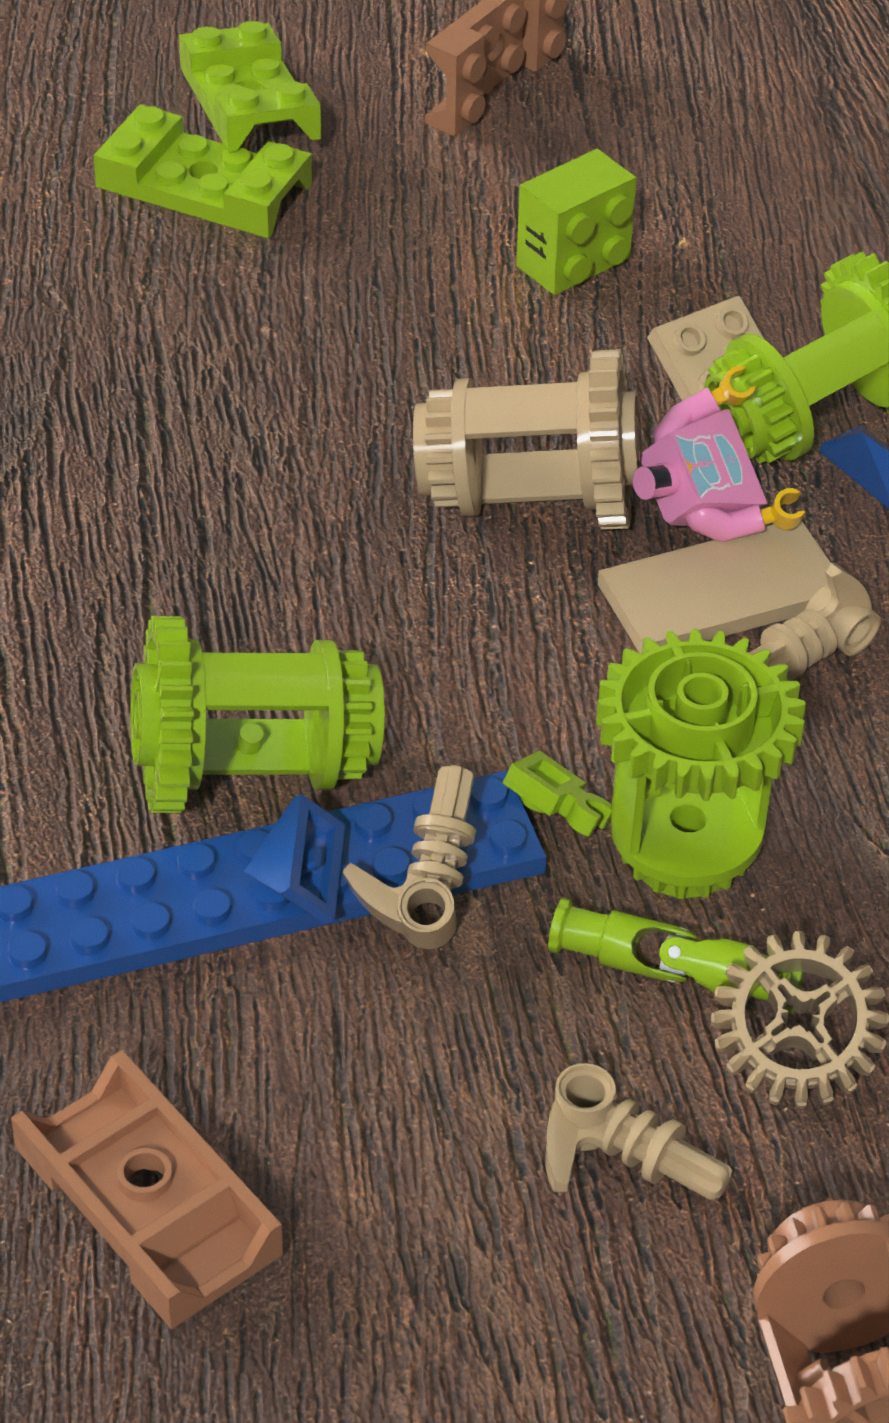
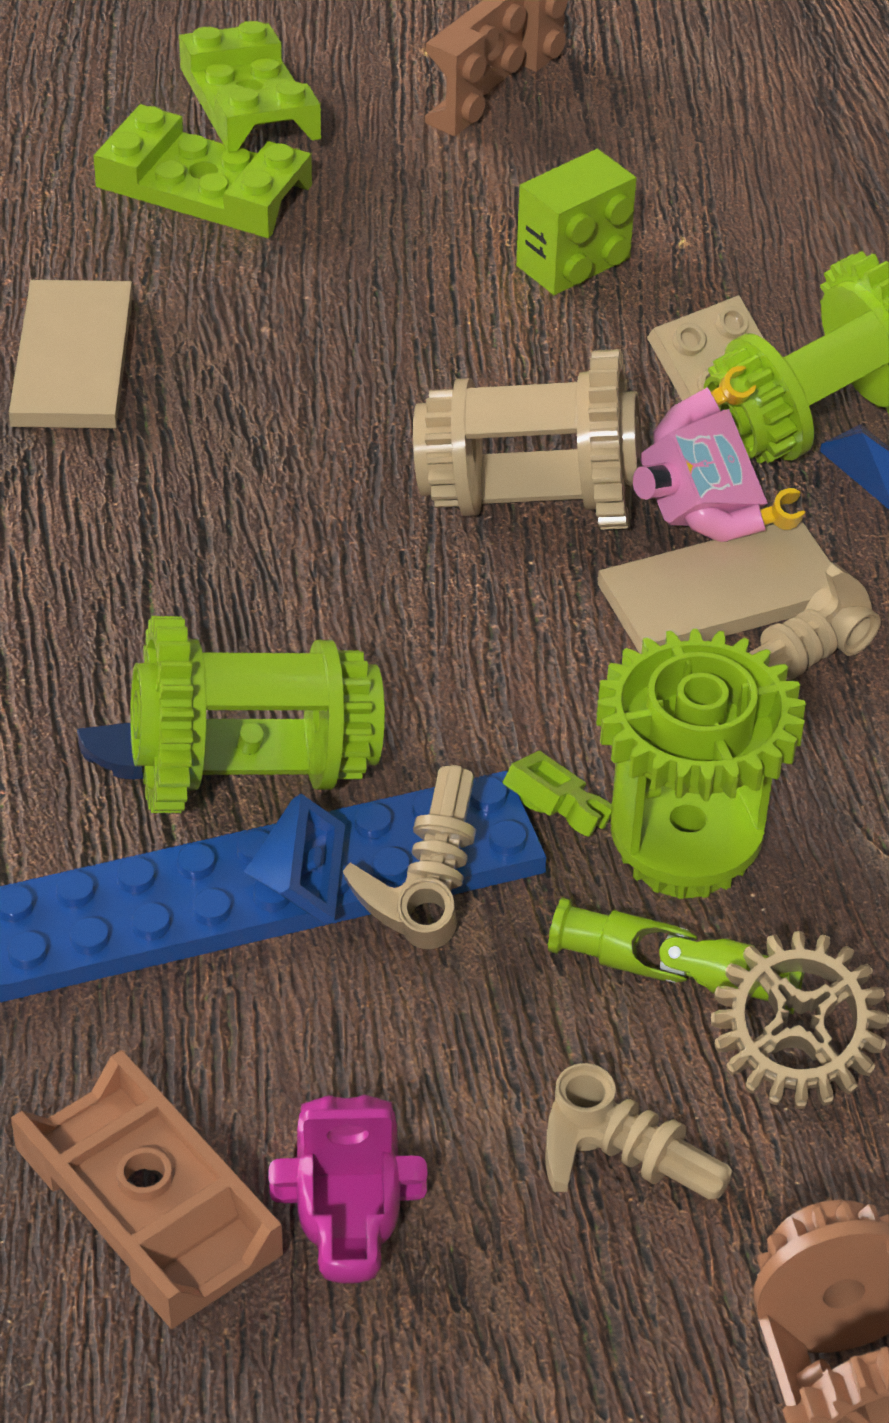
none -> tan tile [9,280,133,429]
none -> dark blue tile [77,723,143,779]
none -> dark pink piece [269,1095,427,1283]

